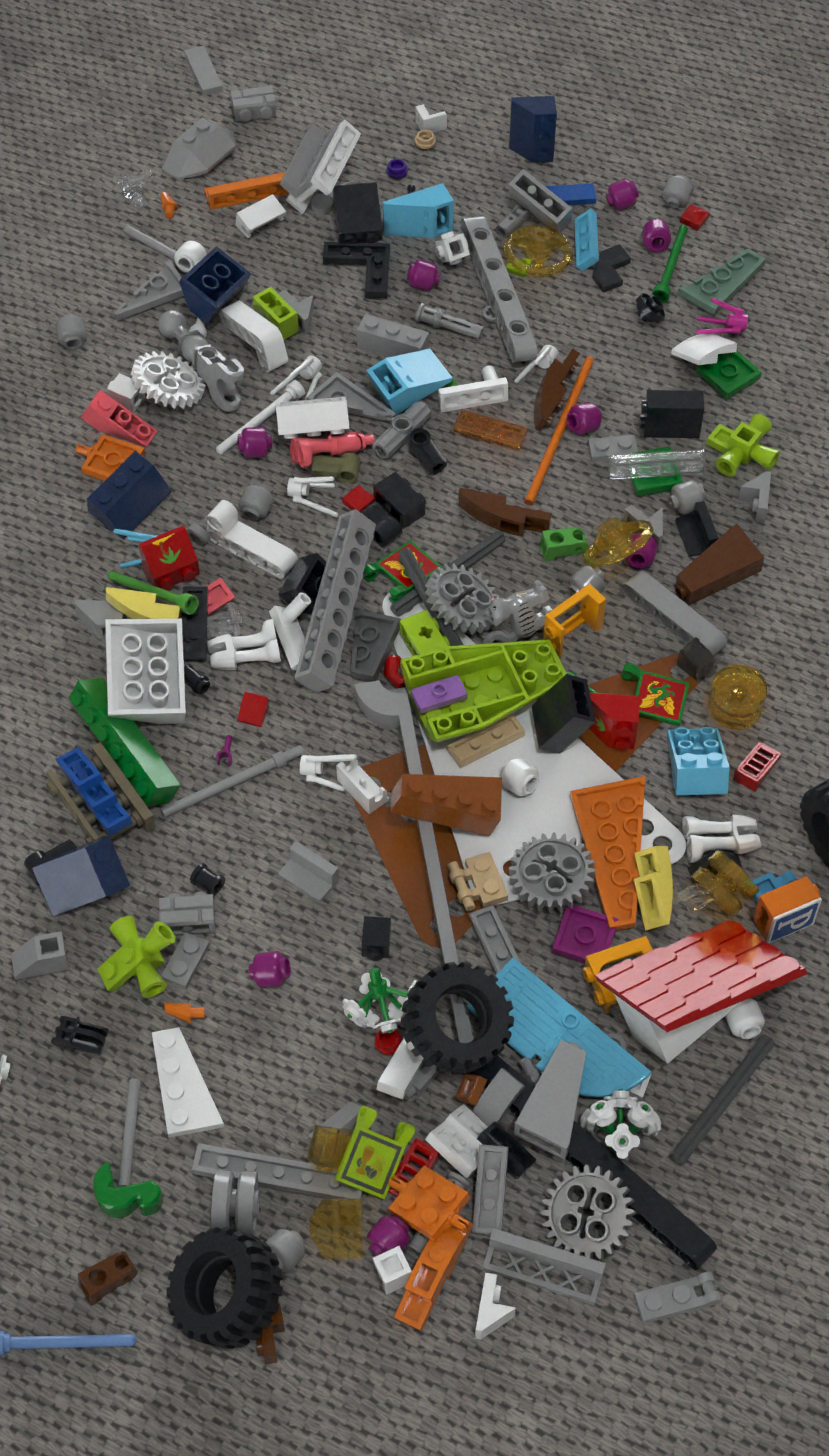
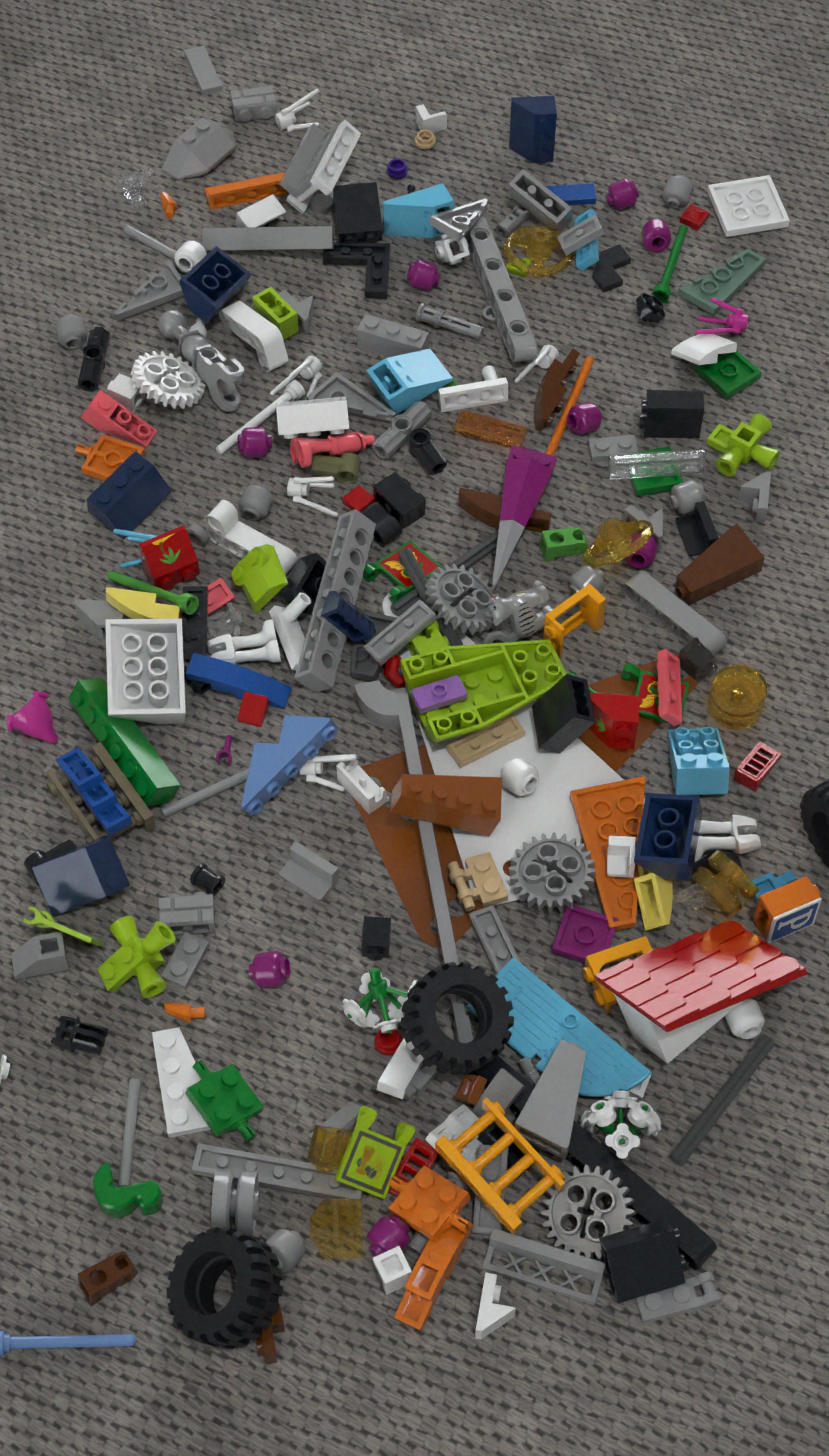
none -> dark pink hat [7,691,58,744]
none -> lime flag [23,907,106,947]
none -> black piece [78,327,110,392]
none -> green plate [185,1060,264,1142]
none -> blue slope [186,653,292,710]
none -> light grey tile [202,226,334,251]
none -> lime slope [232,544,288,613]
none -> medium blue slope [241,715,339,816]
none -> white plant [275,89,319,133]
none -> dark blue brick [321,591,375,643]
none -> light grey tile [364,599,437,666]
none -> light grey wing [429,198,489,241]
none -> light orange fence [435,1097,565,1234]
none -> magenta plate [492,445,557,589]
none -> light grey plate [557,214,605,256]
none -> black brick [599,1218,687,1303]
none -> white panel [607,836,636,878]
none -> dark blue slope [634,793,702,881]
none -> coral plate [656,649,682,726]
none -> white plate [707,175,790,237]

